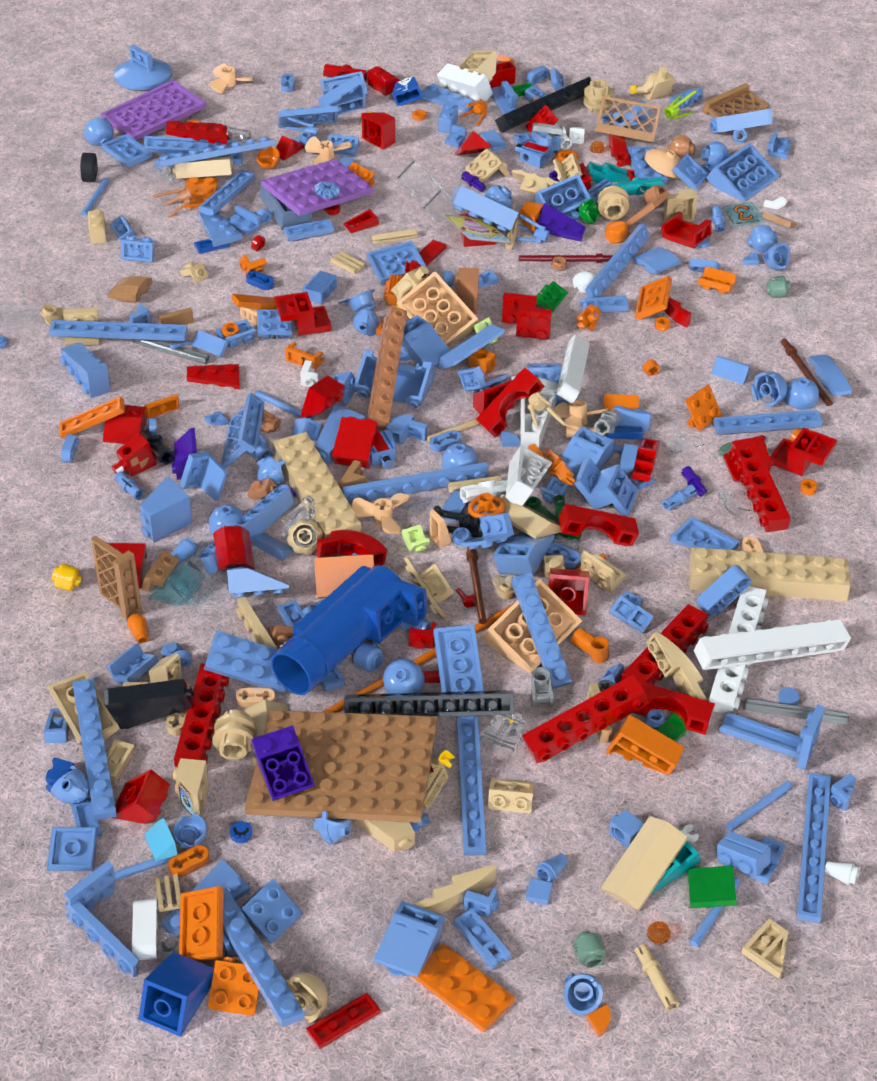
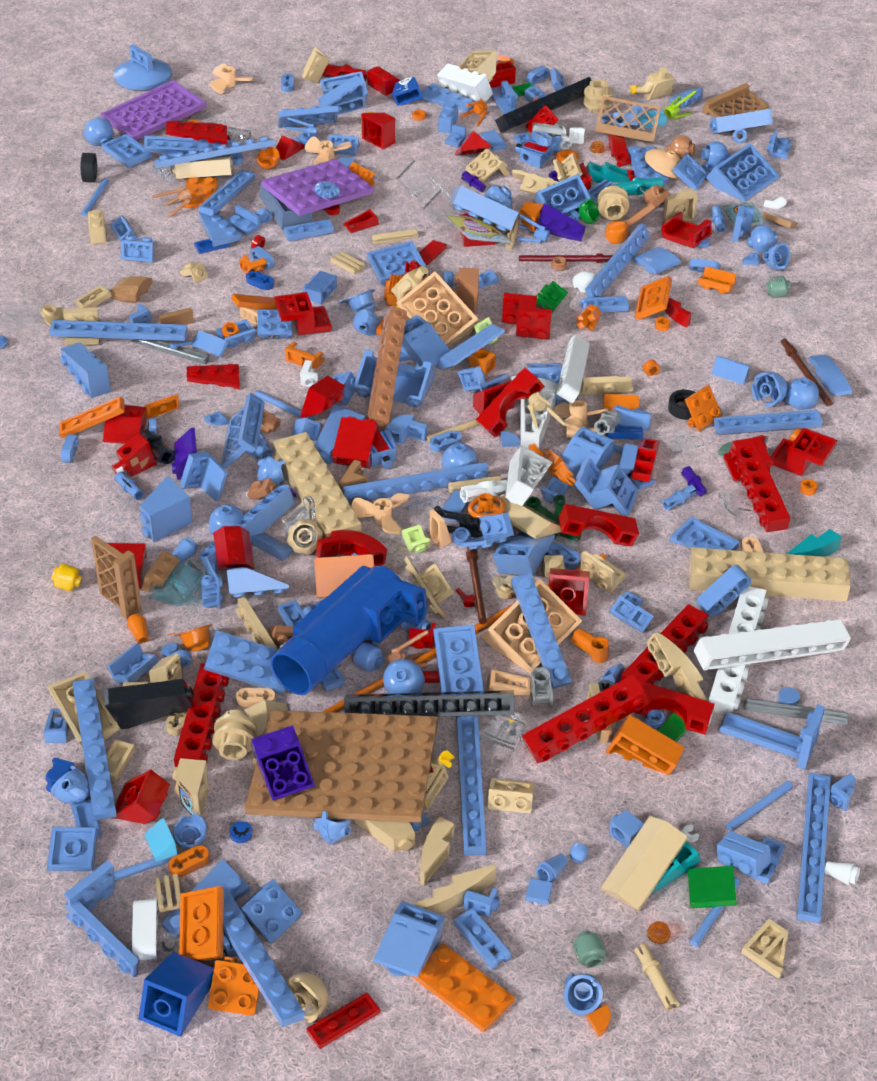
none -> tan tile [74,285,112,308]
none -> orange piece [167,624,213,651]
none -> medium blue hinge [201,556,223,609]
none -> medium blue beam [250,246,275,270]
none -> tan bracket [302,47,330,83]
none -> nougat plant [387,630,429,667]
none -> tan slope [420,816,454,886]
none -> light nougat slope [487,669,531,695]
none -> medium blue hinge [570,843,589,863]
none -> tan bracket [578,376,633,396]
none -> medium azure slope [637,109,667,129]
none -> black tyre [668,389,695,420]
none -> medium blue bracket [732,206,754,242]
none -> teal slope [788,529,842,557]

